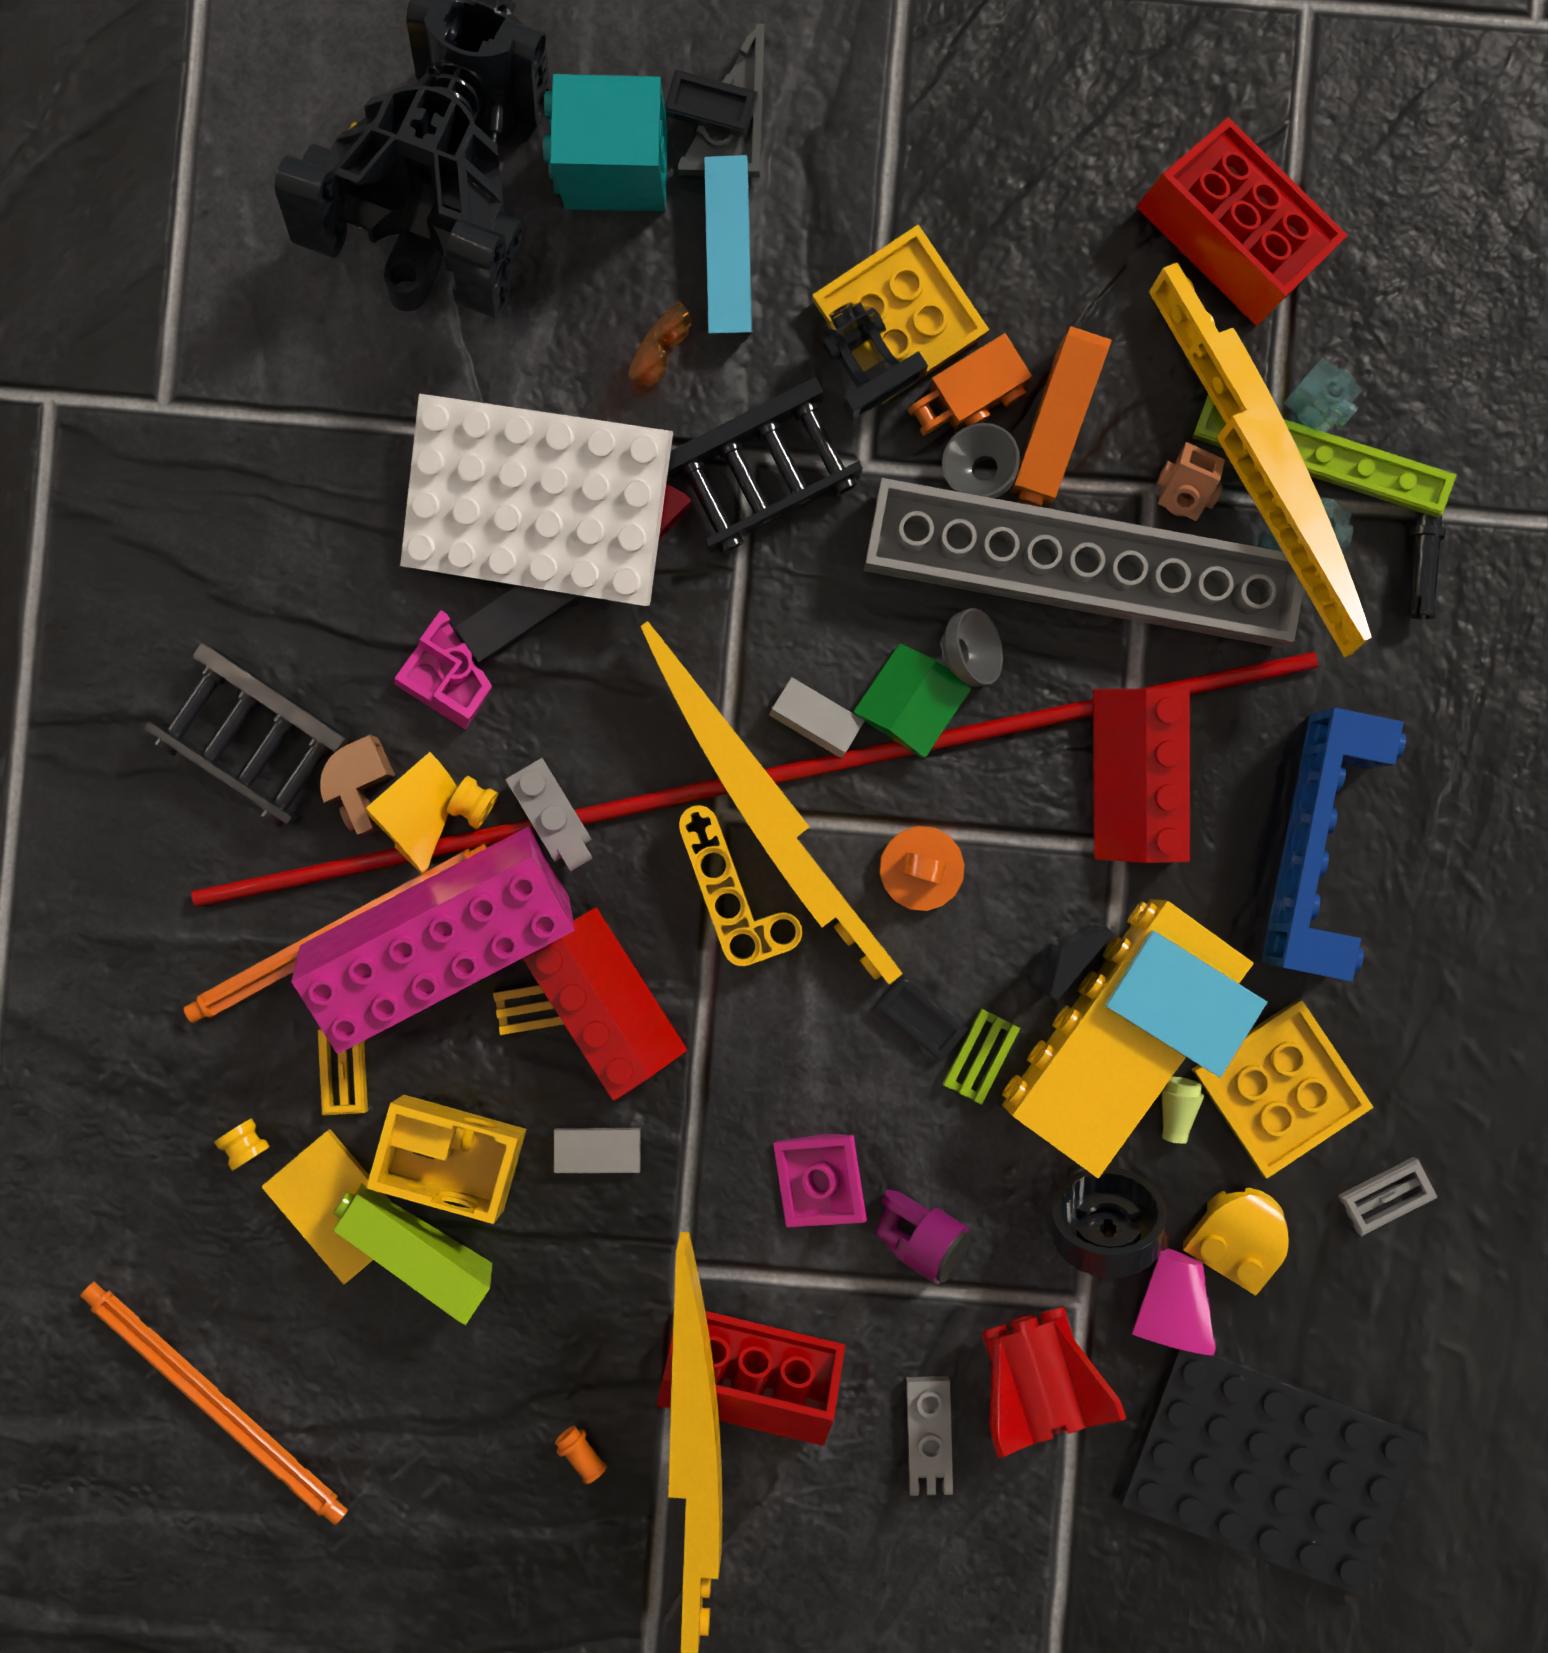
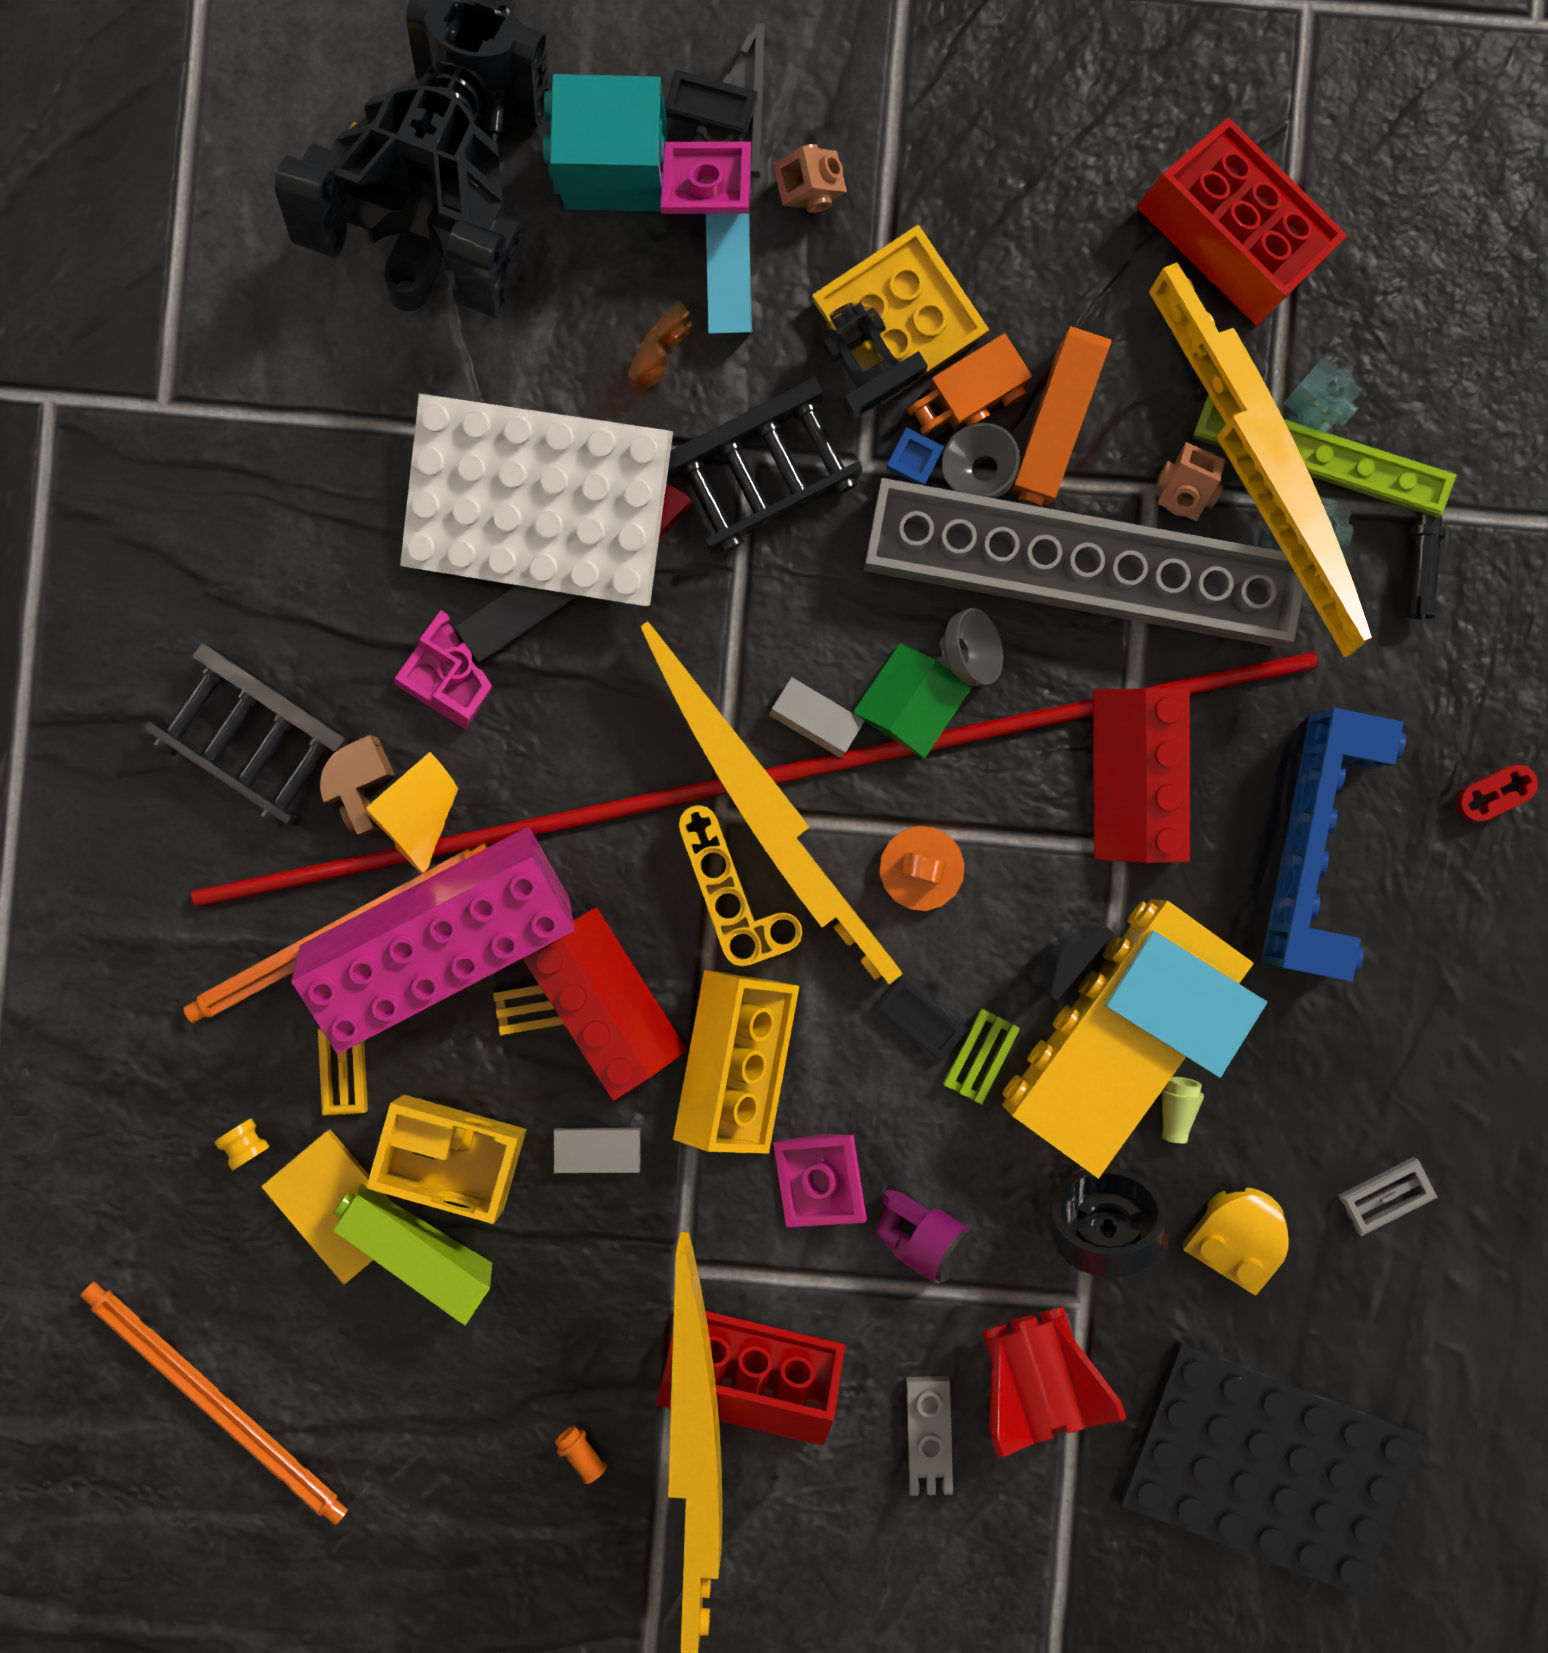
yellow wheel [447,776,498,829] -> none
light grey hinge [505,758,593,871] -> none
dark pink slope [1132,1247,1216,1356] -> none
yellow plate [1192,999,1374,1179] -> none
none -> dark pink slope [661,142,751,214]
none -> yellow slope [673,970,799,1154]
none -> nougat brick [773,144,847,213]
none -> blue plate [886,427,944,486]
none -> red beam [1454,765,1538,822]

